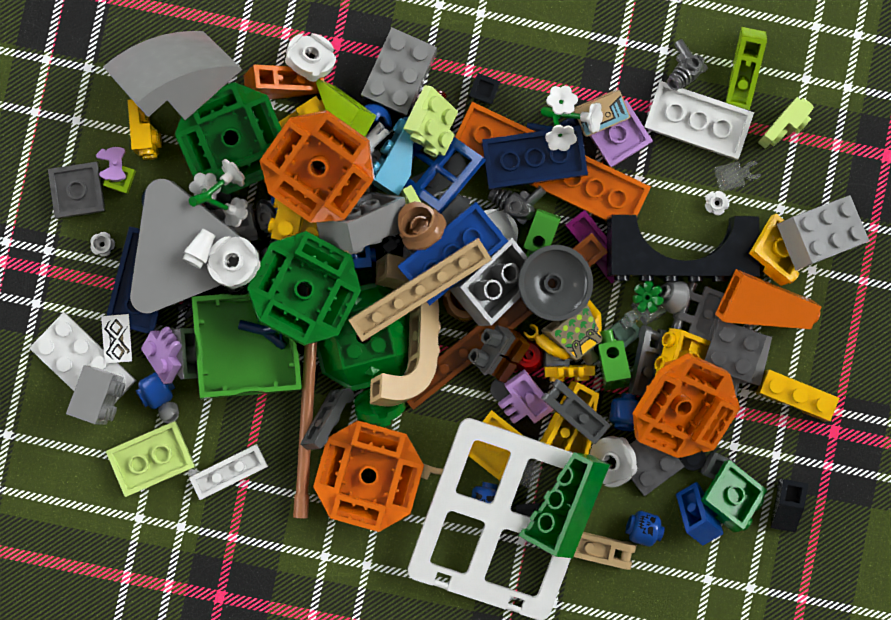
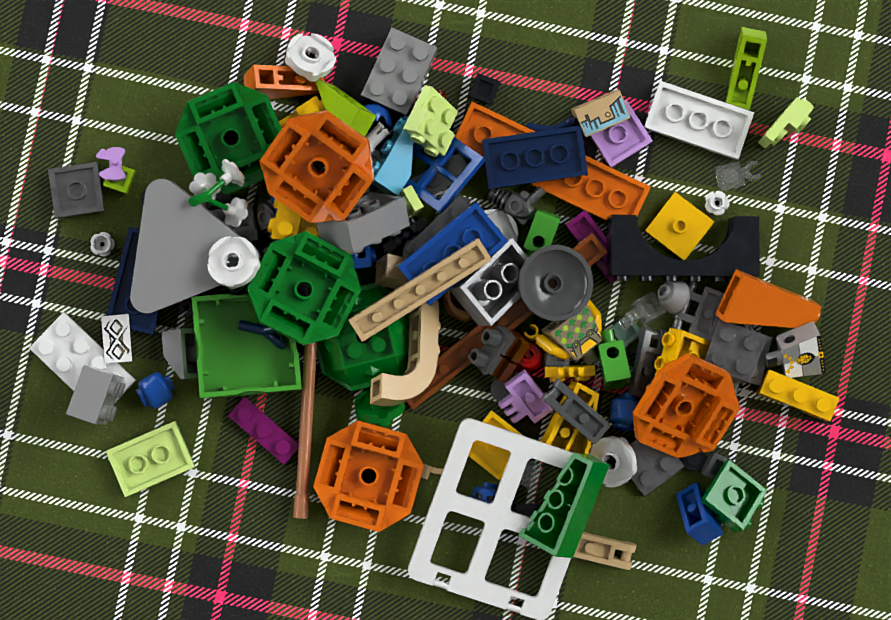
light grey slope [103,31,242,120] -> none
yellow plate [128,99,162,160] -> none
lavender hinge [141,327,182,384] -> none
light grey hinge [158,402,179,424] -> none
white cone [183,229,215,269] -> none
white plate [189,444,268,500] -> none
dark grey plate [300,388,354,450] -> none
medium nougat hat [398,201,447,250] -> none
white plant [541,85,603,151] -> none
blue head [625,511,665,547] -> none
green plant [632,281,664,313] -> none
flat silver piece [667,39,708,91] -> none
yellow plate [749,214,799,286] -> none
black slope [770,478,809,532] -> none
light grey brick [777,195,869,270] -> none
none -> magenta plate [228,397,299,465]
none -> yellow plate [644,192,715,260]
none -> torso [764,321,826,378]

